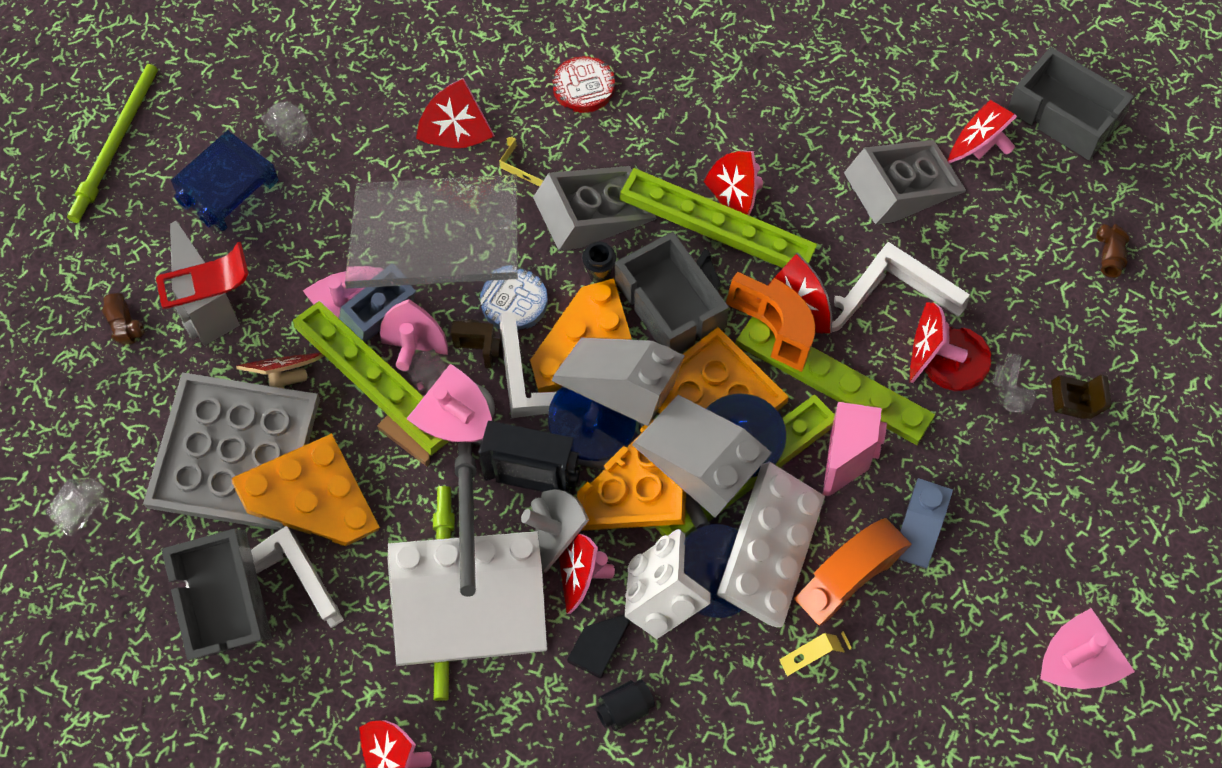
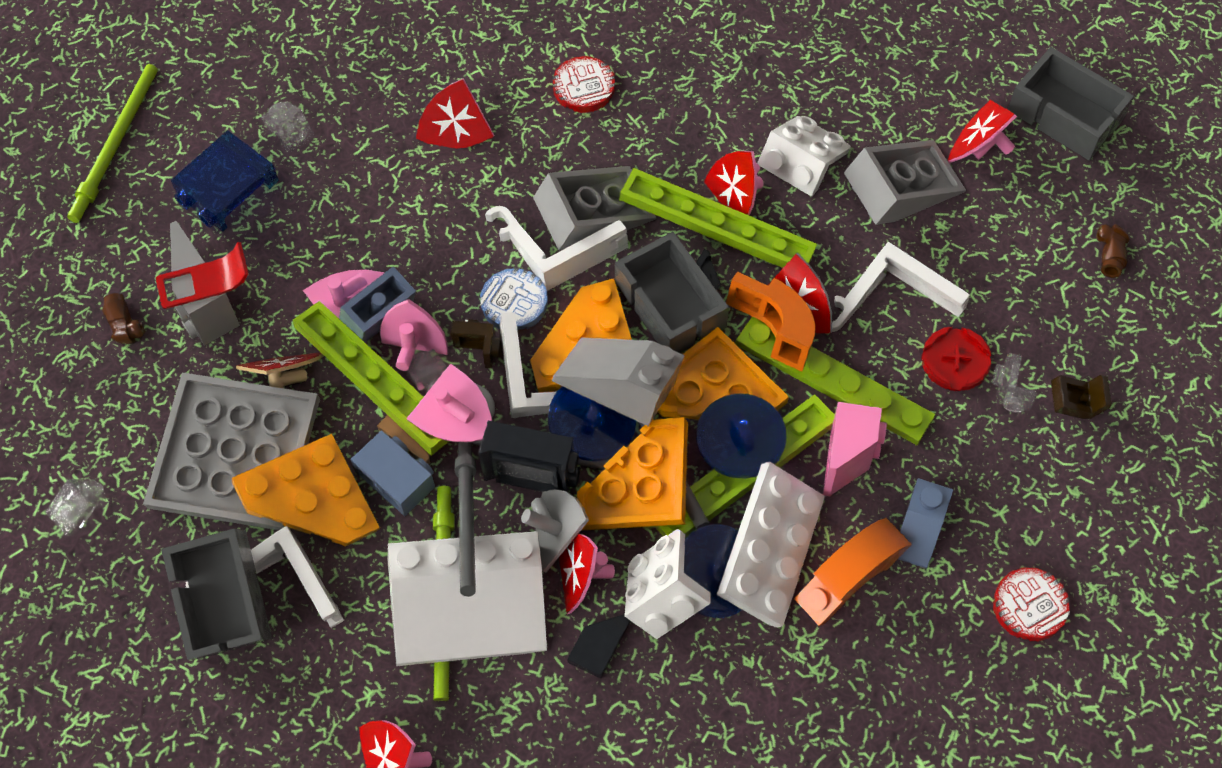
clear piece [345,174,518,288] -> none
light yellow piece [499,137,543,187] -> none
black cone [582,242,616,283] -> none
black brick [595,679,655,732] -> none
light grey slope [632,395,772,518] -> none
light yellow piece [779,631,852,676] -> none
shield [910,302,968,383] -> none
bright pink shield [1040,608,1135,689] -> none
none -> sand blue brick [350,430,435,517]
none -> white hinge [485,206,628,291]
none -> white bracket [757,116,851,196]
none -> tile [993,567,1070,641]

